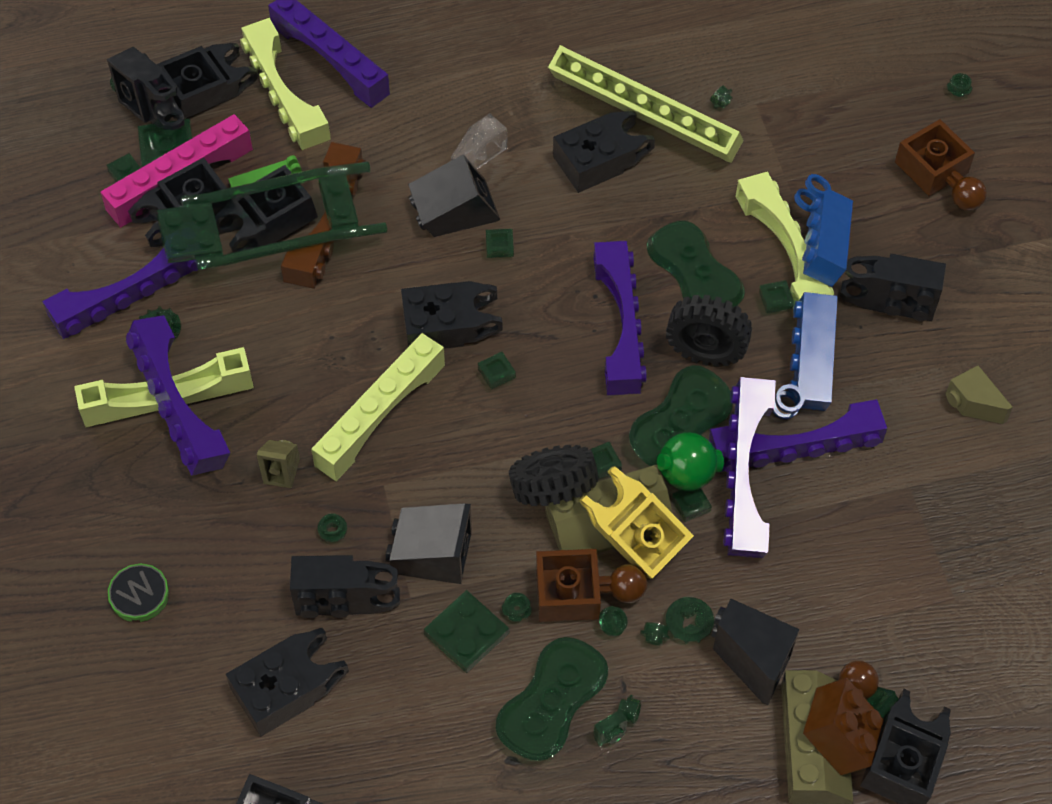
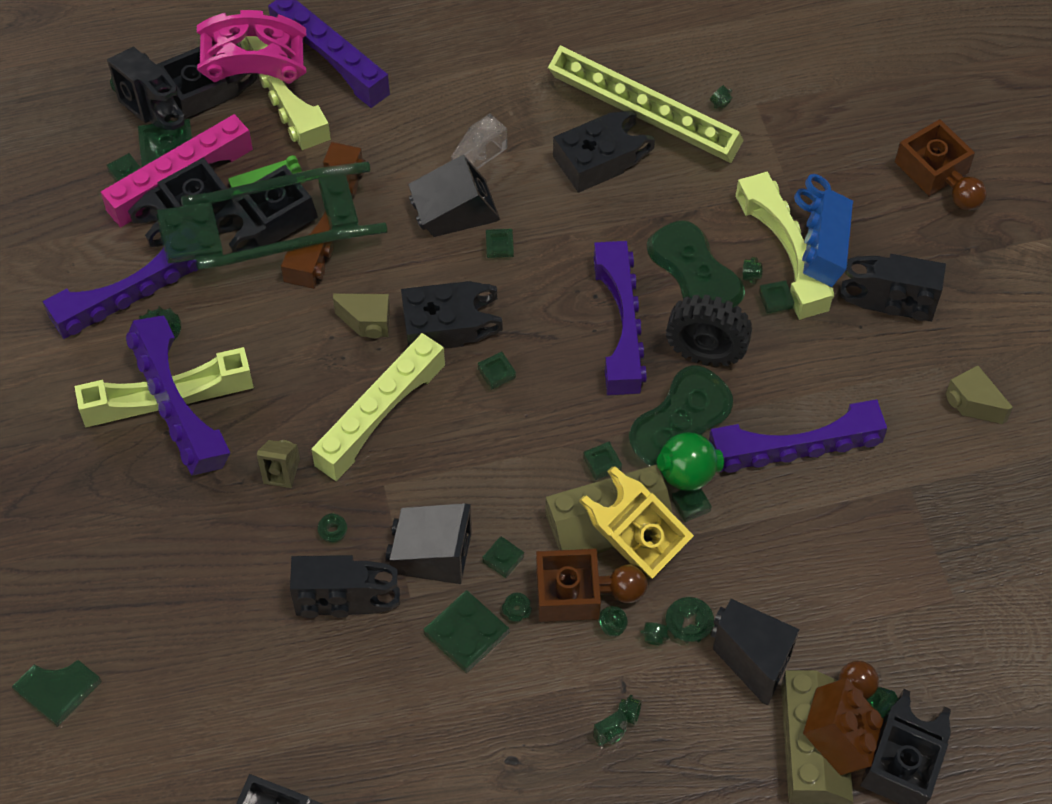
black tile [108,563,169,622] -> none
black brick [226,628,349,737] -> none
clear green plate [496,637,608,761] -> none
black wheel [509,445,599,506] -> none
arch [723,377,776,558] -> none
hinge [772,292,837,420] -> none
clear green plate [947,73,973,97] -> none
none -> clear green tile [12,660,102,727]
none -> dark pink fence [197,10,306,84]
none -> olive slope [333,293,390,338]
none -> clear green plate [483,536,524,578]
none -> clear green plate [743,257,763,284]

